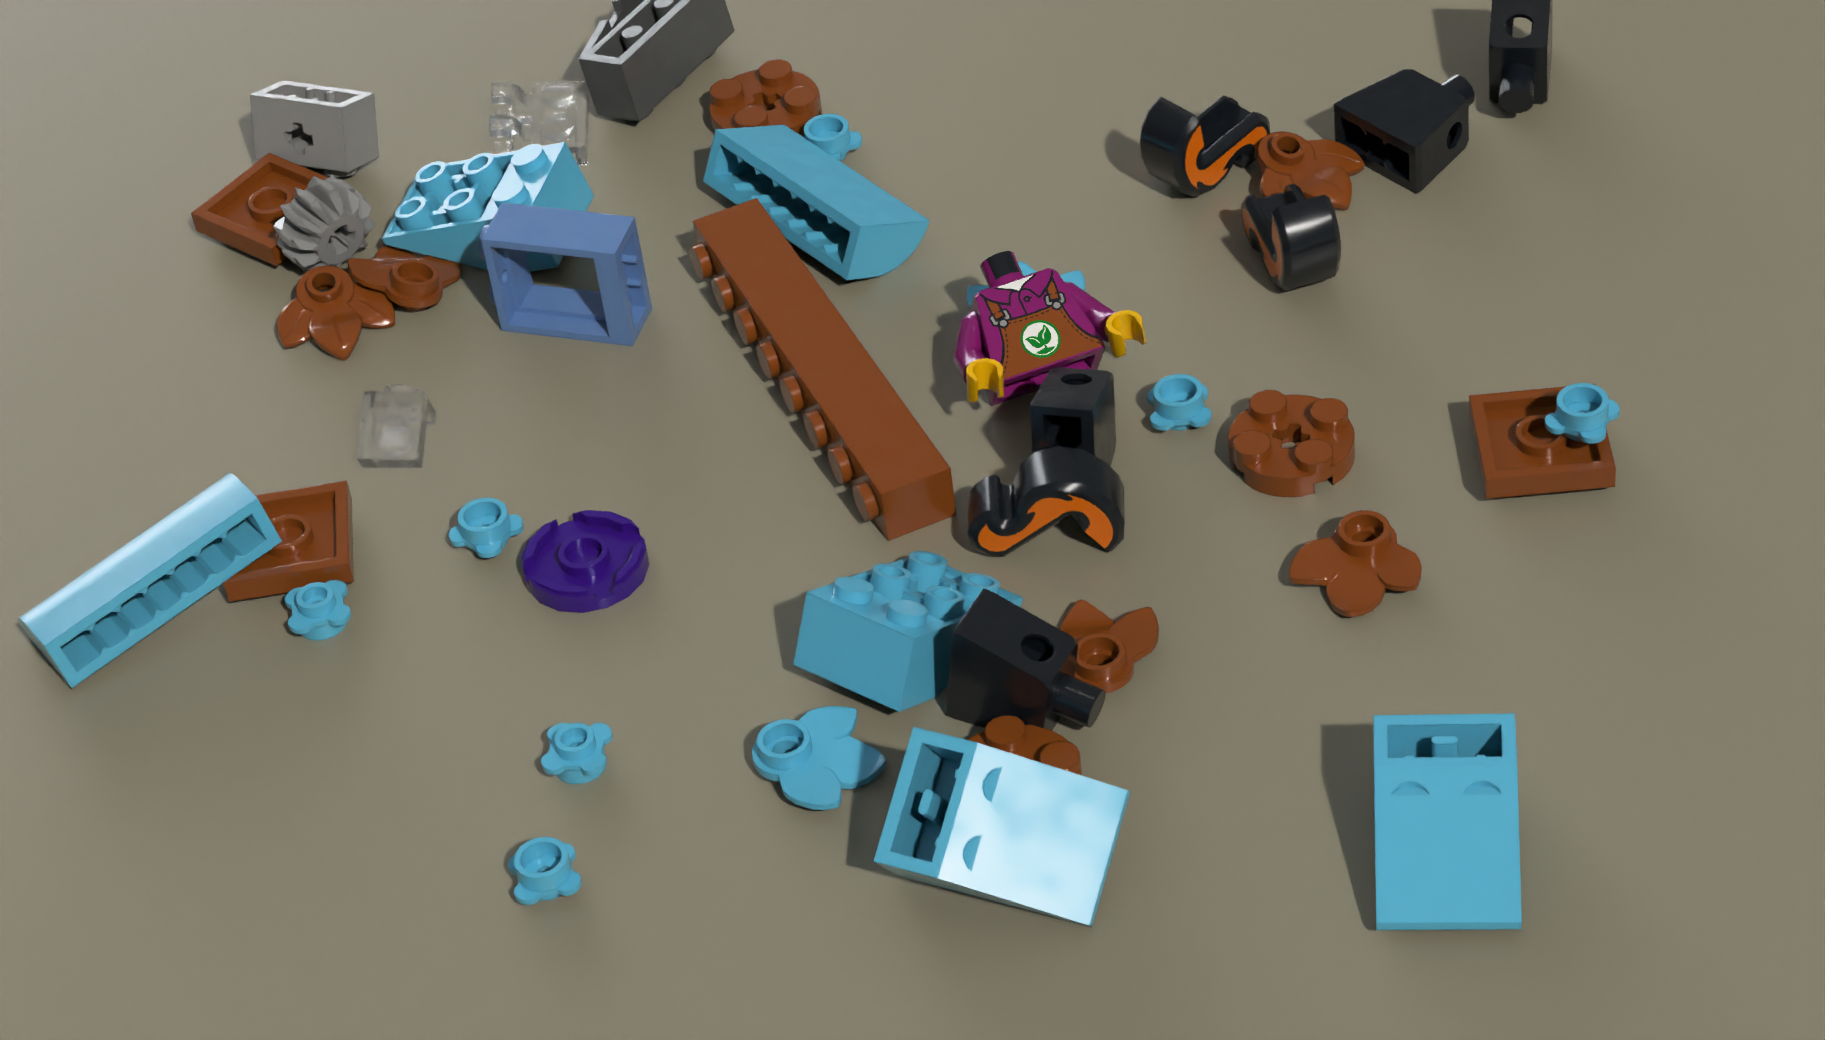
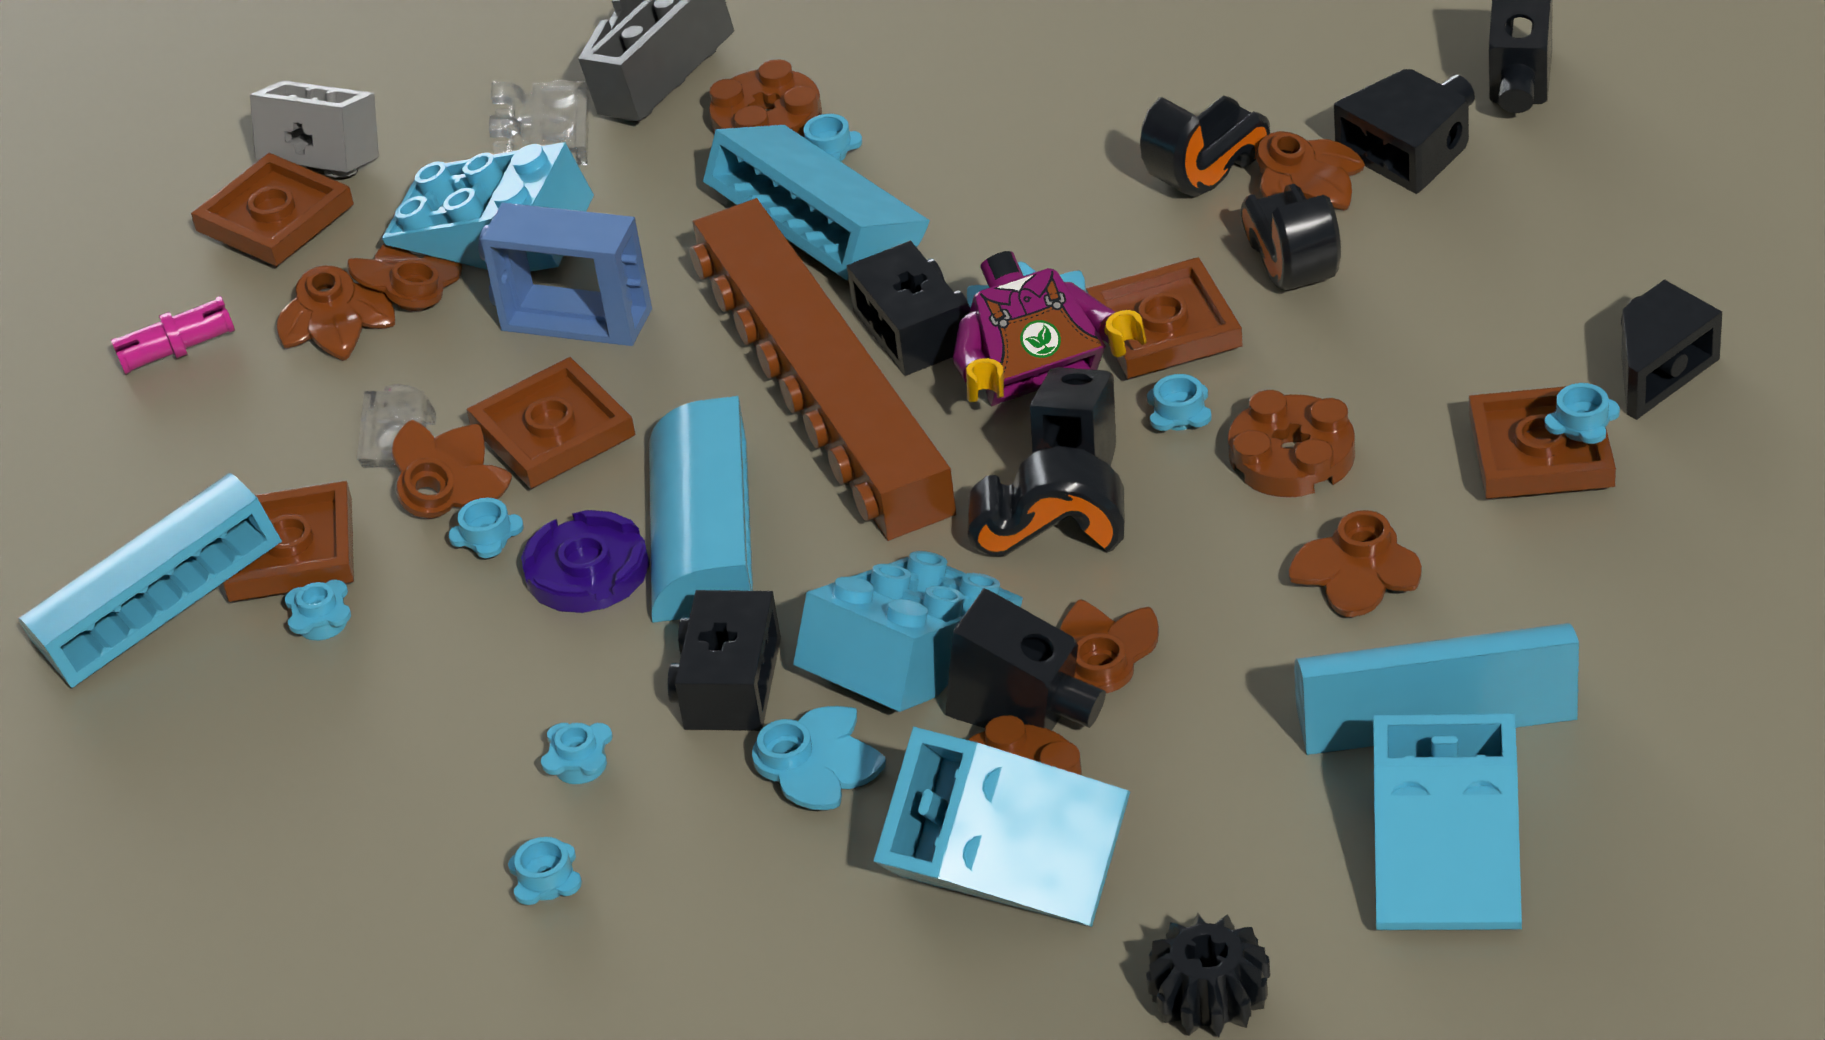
light grey gear [273,175,375,272] -> none
none -> dark pink pin [111,296,235,375]
none -> dark orange plate [392,420,512,518]
none -> dark orange plate [467,357,636,489]
none -> medium azure brick [649,396,753,623]
none -> black brick [668,590,781,731]
none -> black brick [847,240,970,376]
none -> dark orange plate [1086,257,1243,379]
none -> black gear [1146,913,1270,1037]
none -> medium azure brick [1294,623,1579,755]
none -> black slope [1621,279,1722,420]

